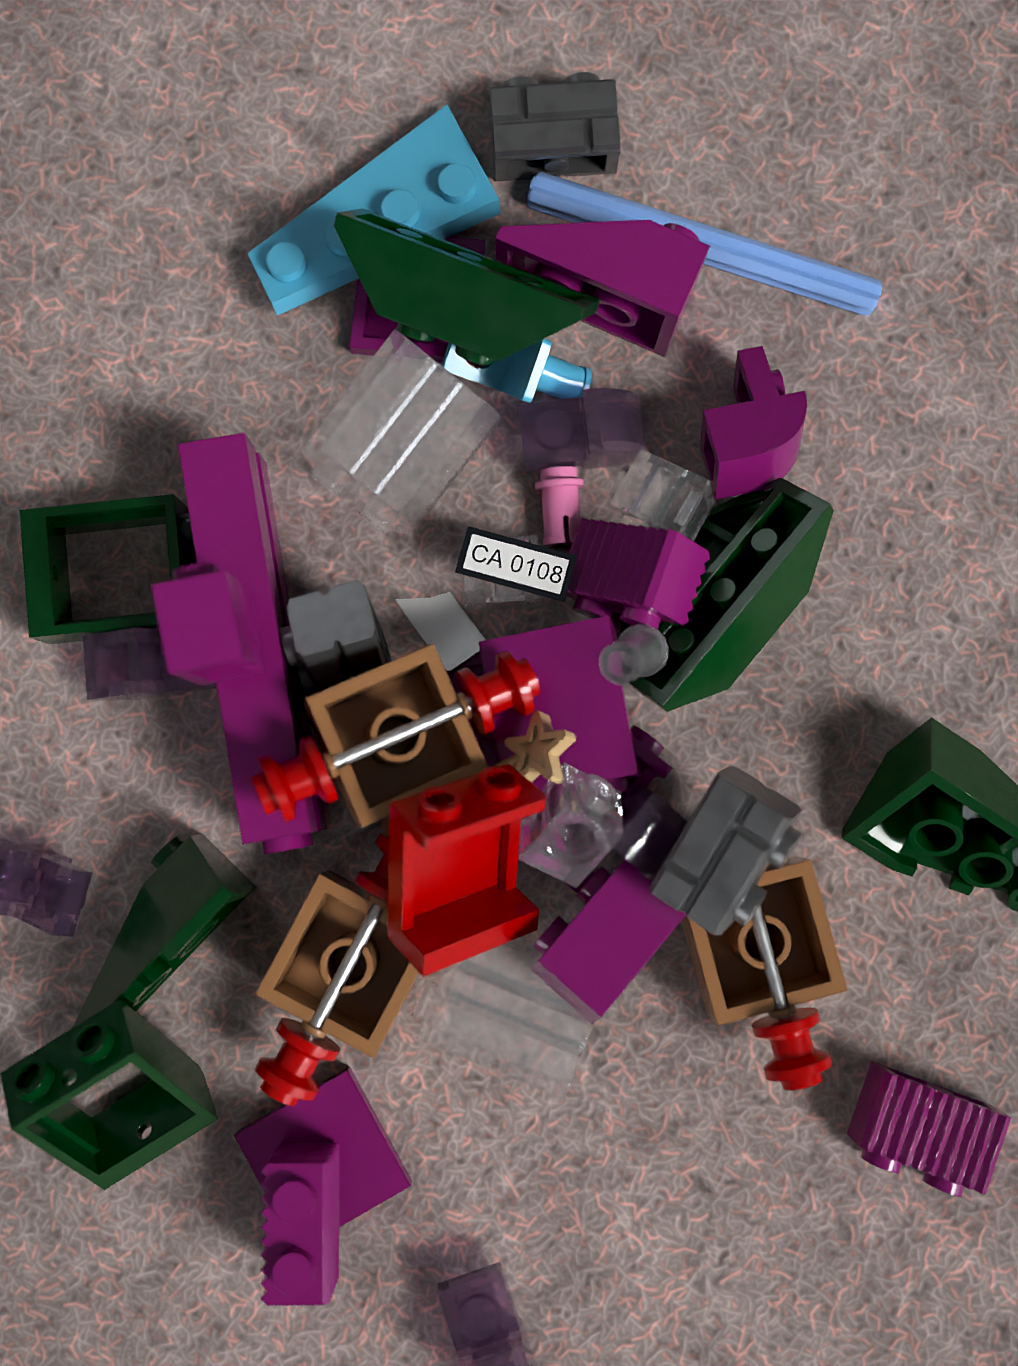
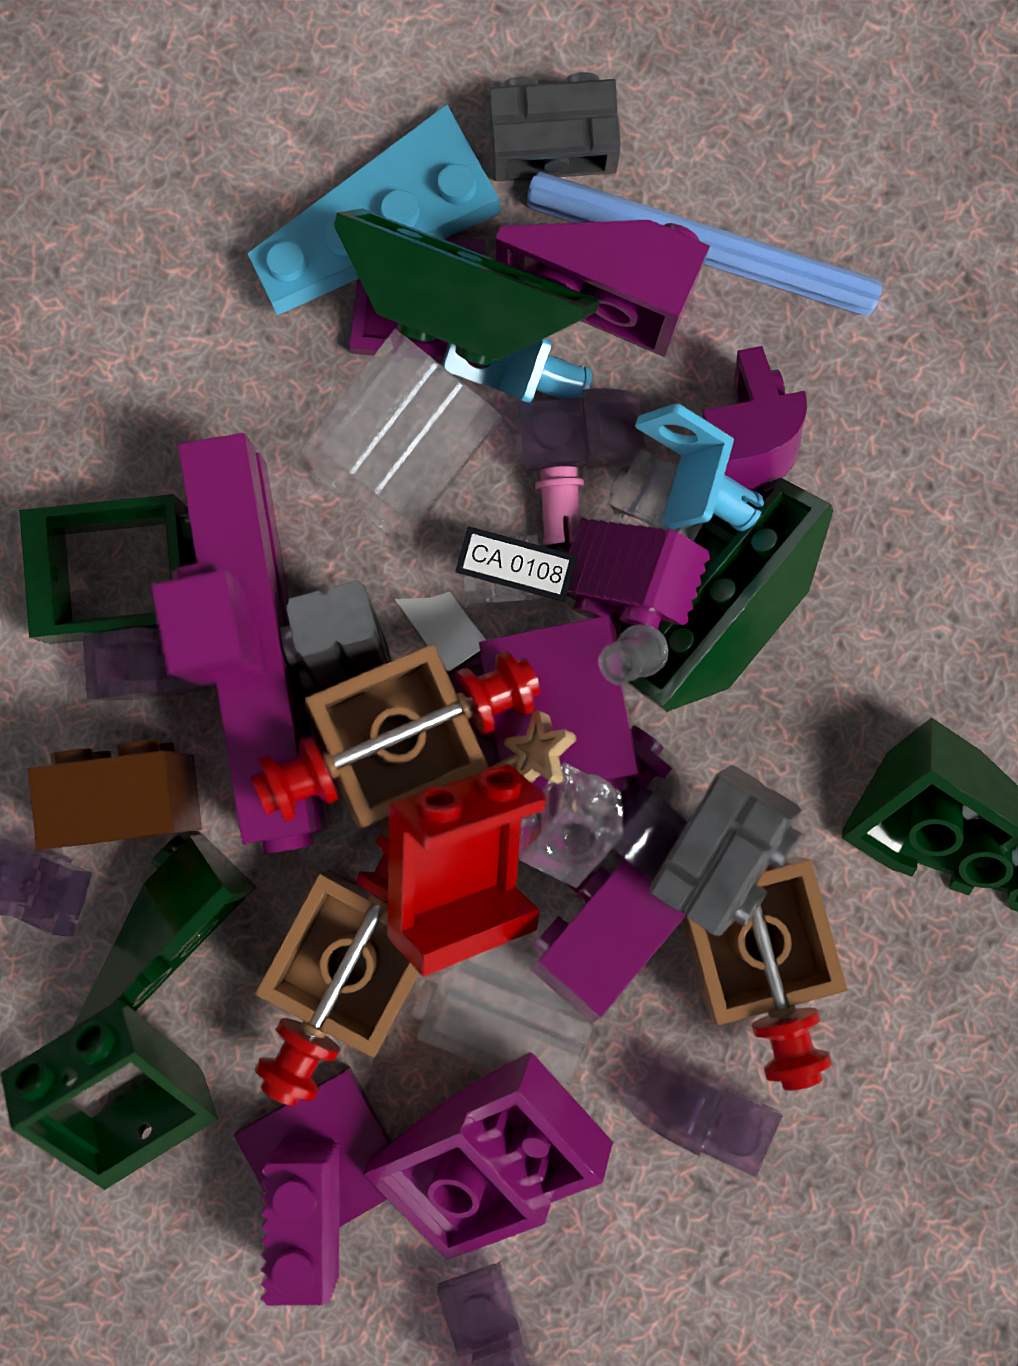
magenta brick [847,1061,1011,1197] -> none
none -> reddish brown brick [28,740,202,850]
none -> magenta slope [364,1052,613,1260]
none -> clear purple brick [631,1052,783,1177]
none -> medium azure bracket [635,404,764,531]

